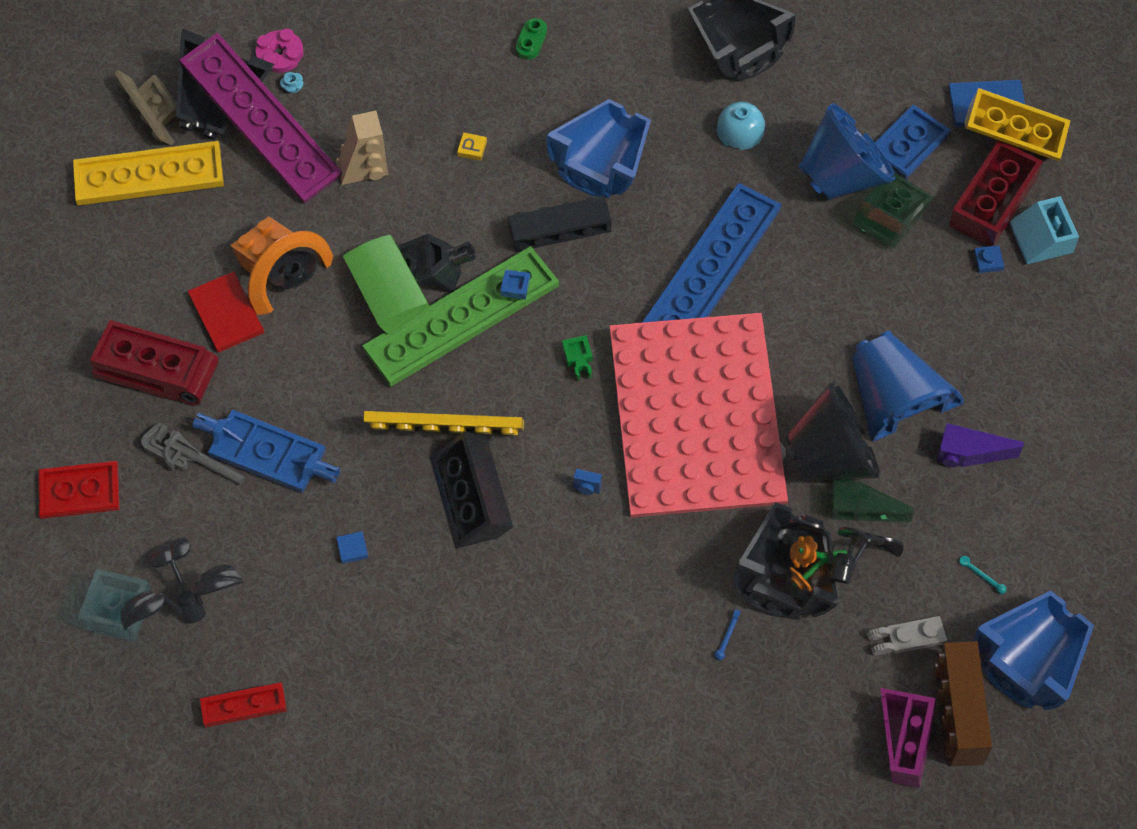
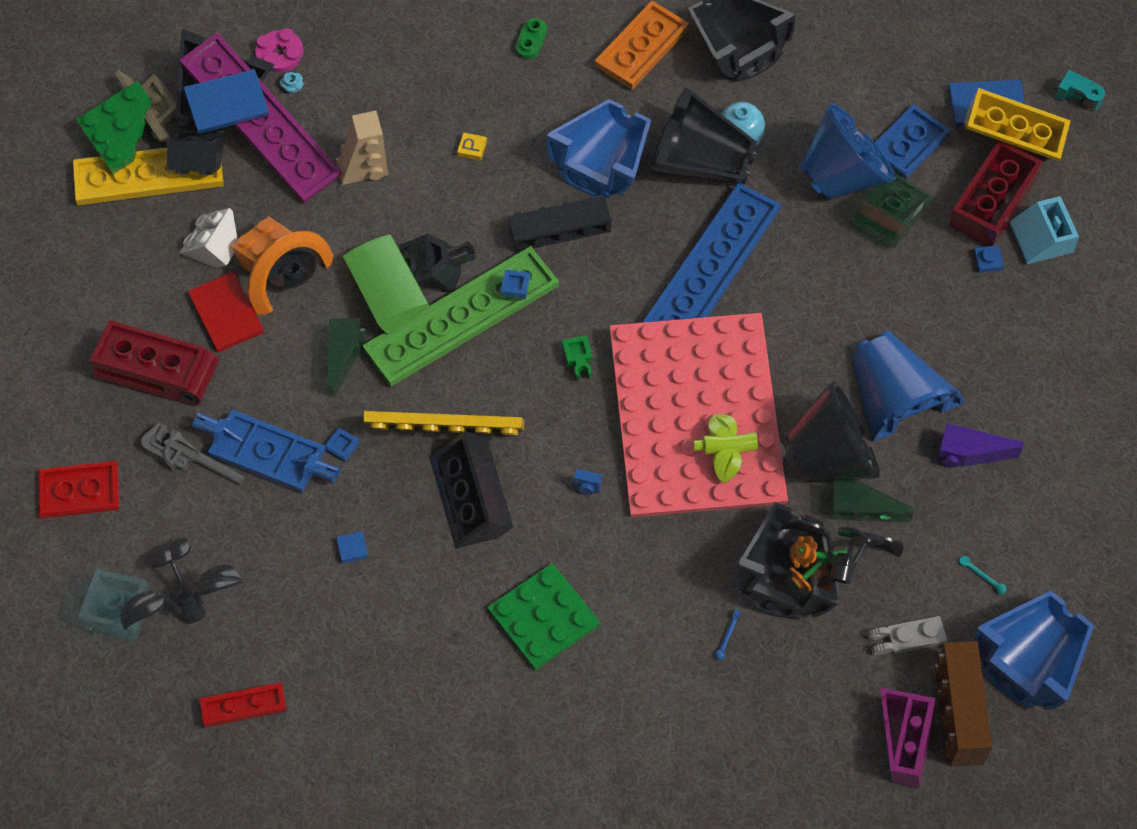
none -> green plate [76,80,152,174]
none -> black slope [167,132,225,175]
none -> white slope [180,208,238,268]
none -> blue tile [184,69,269,134]
none -> blue tile [324,428,360,462]
none -> clear green slope [328,318,366,397]
none -> green plate [487,563,601,671]
none -> orange plate [595,1,690,90]
none -> black cone [650,87,757,184]
none -> lime plant [693,414,758,483]
none -> teal leg [1055,70,1105,111]

